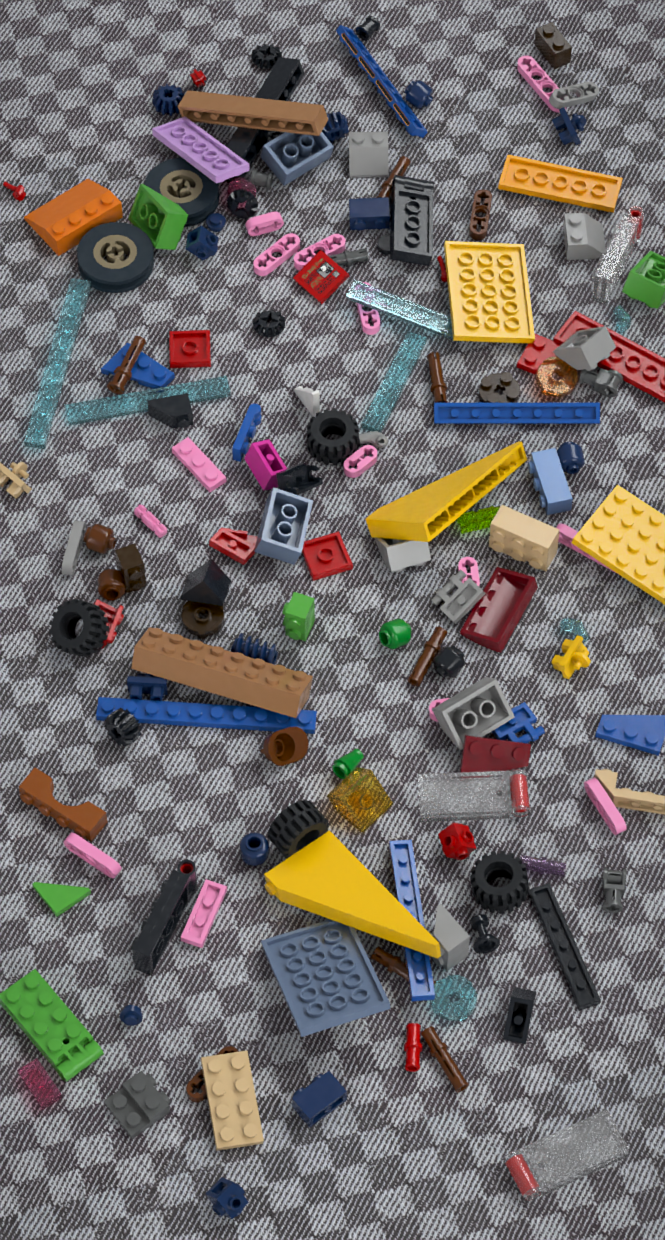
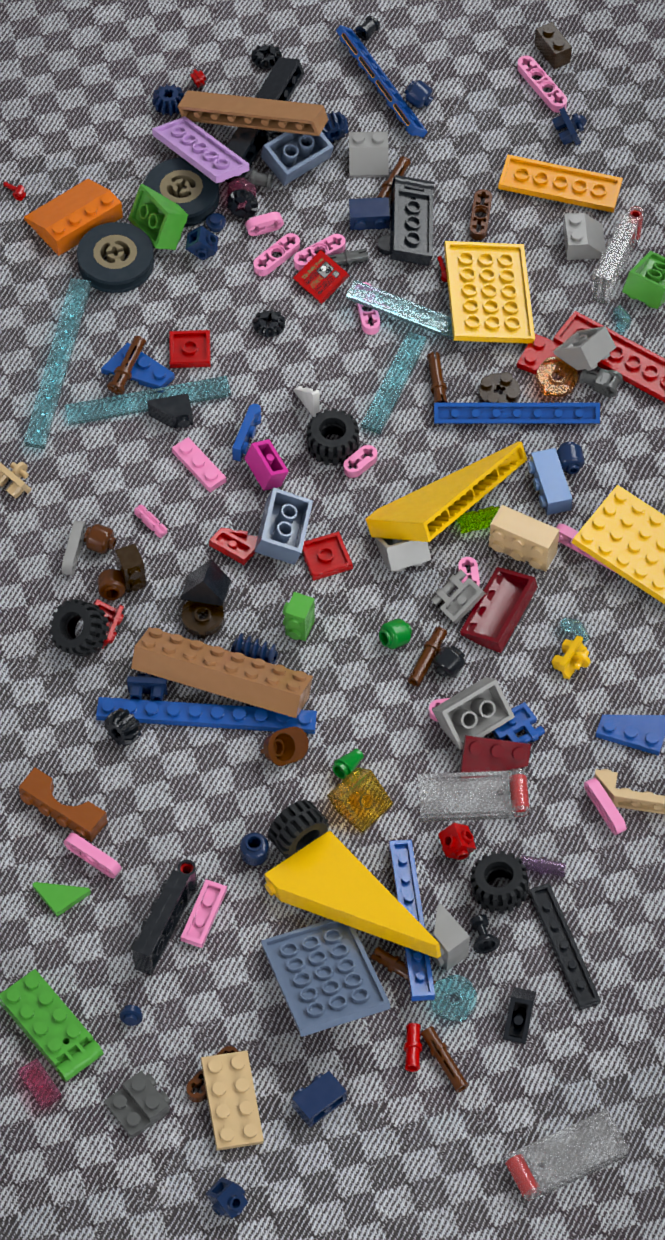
black hinge [276,462,323,495] -> none
light grey arm [359,431,388,448] -> none
light grey beam [549,82,599,109] -> none
dark grey connector [602,867,627,913] -> none

